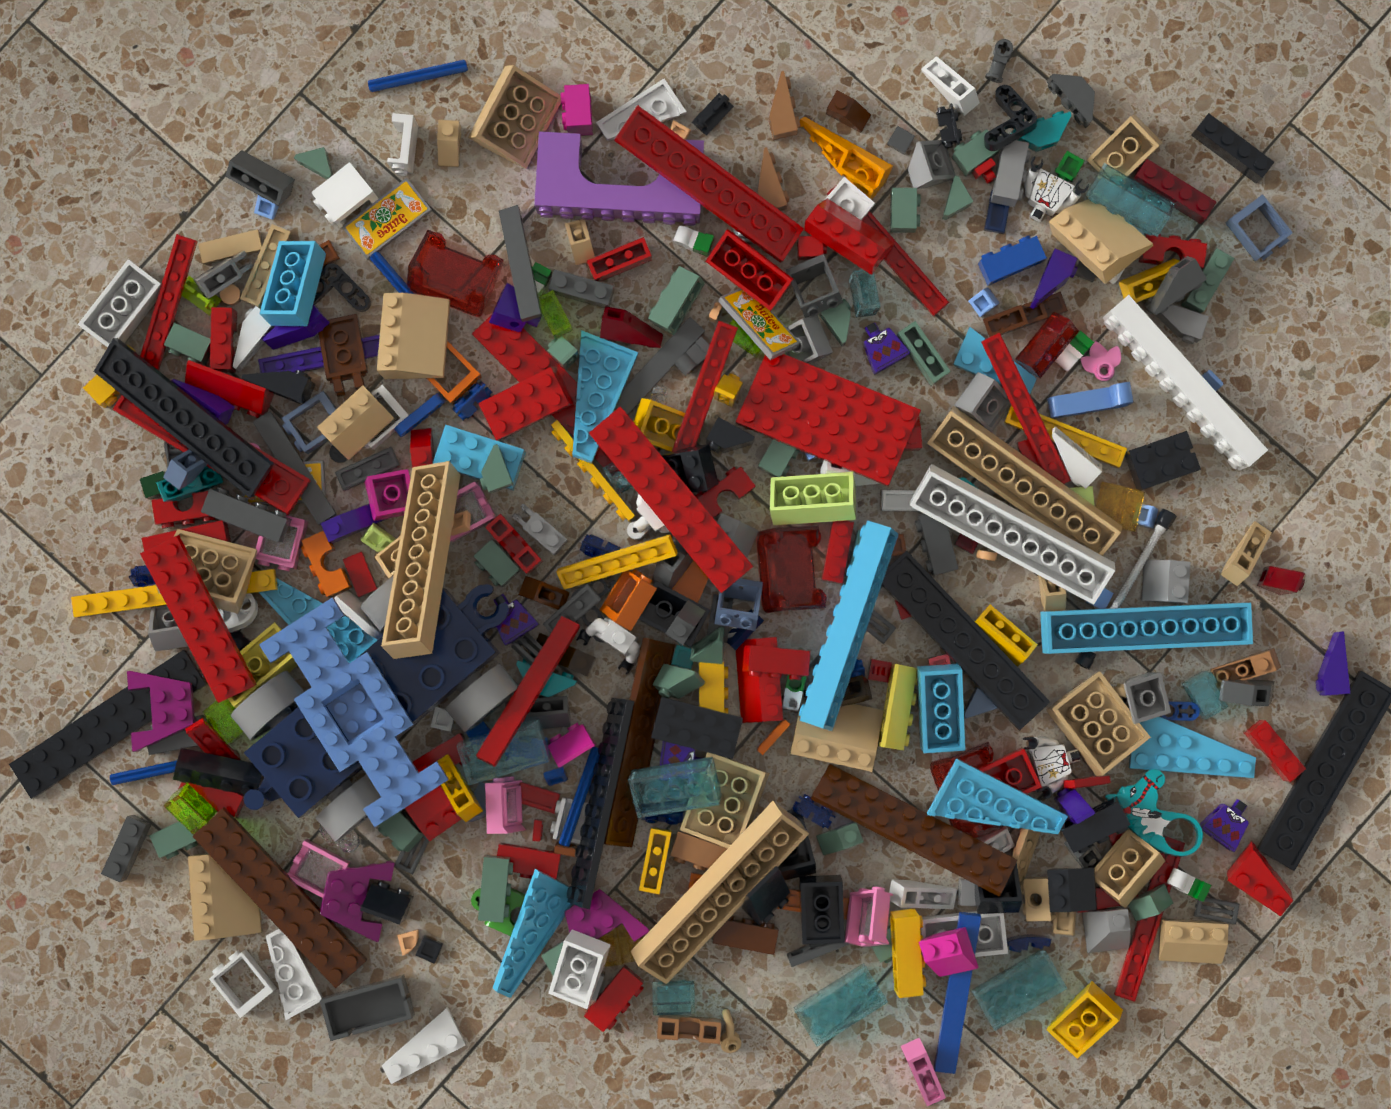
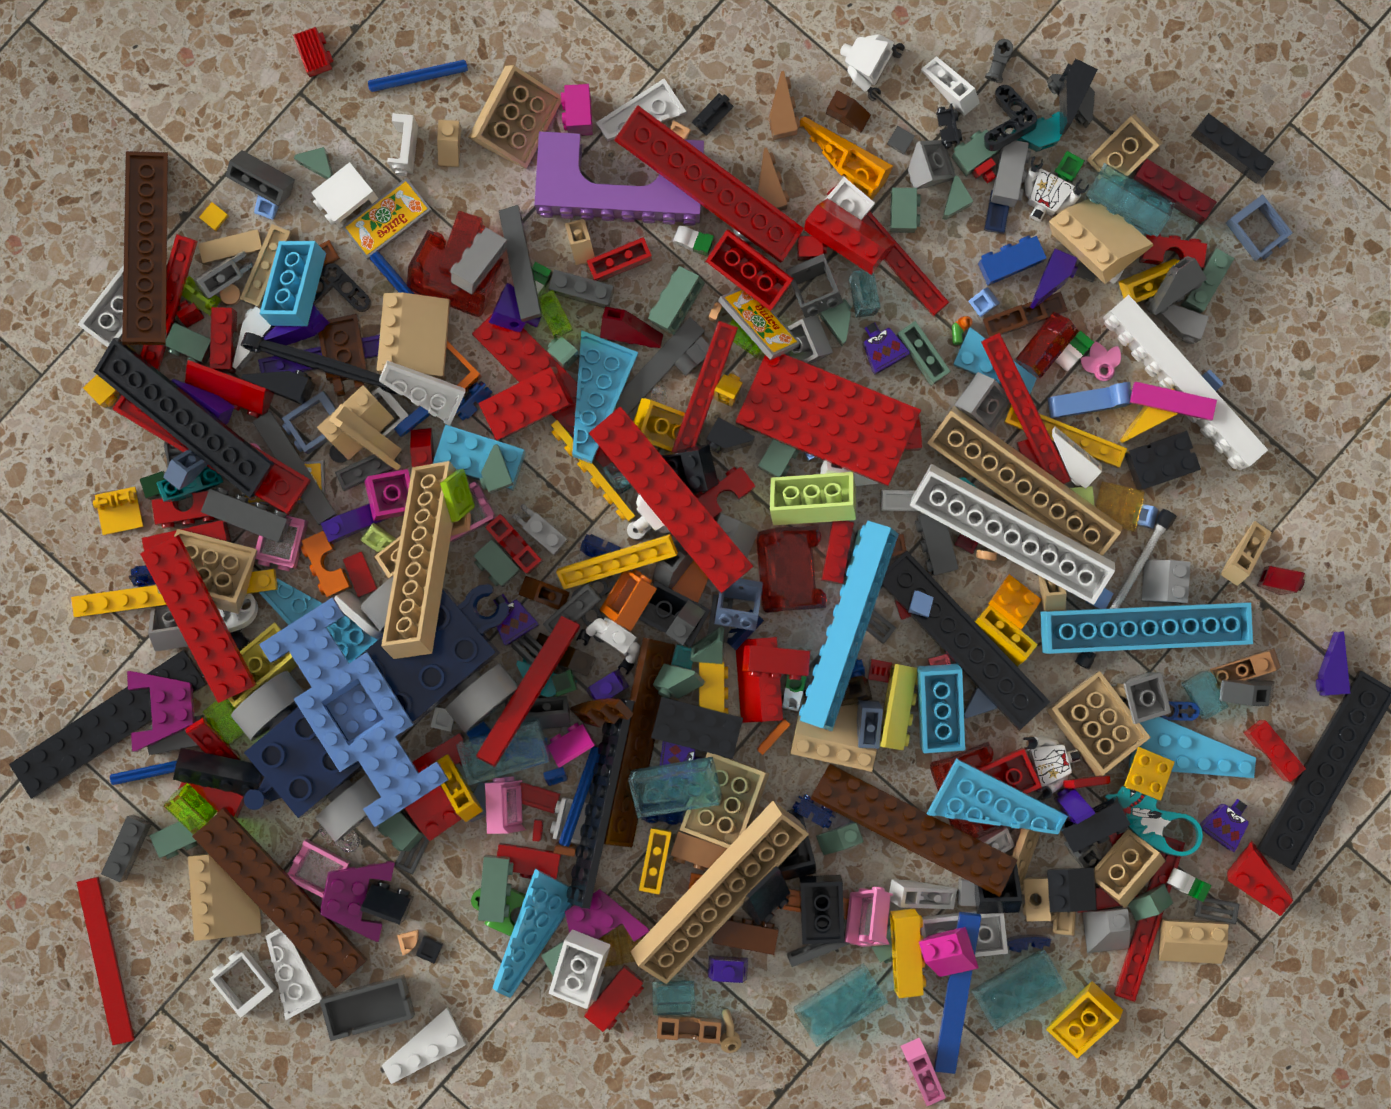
none -> red tile [76,876,135,1046]
none -> yellow hinge [93,487,143,535]
none -> reddish brown plate [122,151,168,345]
none -> red tile [176,300,205,328]
none -> yellow tile [199,202,229,231]
none -> black piece [241,332,398,394]
none -> red brick [293,27,334,77]
none -> tan fence [328,404,402,471]
none -> white wing [379,360,465,426]
none -> clear red brick [439,211,485,276]
none -> lime tile [440,469,475,522]
none -> light grey brick [450,228,507,294]
none -> dark green panel [551,670,578,696]
none -> reddish brown slope [570,698,634,728]
none -> dark purple torso [586,669,630,700]
none -> dark purple torso [708,955,748,983]
none -> white torso [840,34,905,101]
none -> sand blue slope [857,700,883,749]
none -> light blue slope [908,590,934,617]
none -> arm [952,316,973,345]
none -> light orange plate [988,574,1042,629]
none -> black slope [1059,58,1098,135]
none -> yellow slope [1120,388,1178,443]
none -> yellow hinge [1124,747,1175,801]
none -> dark pink tile [1129,382,1217,421]

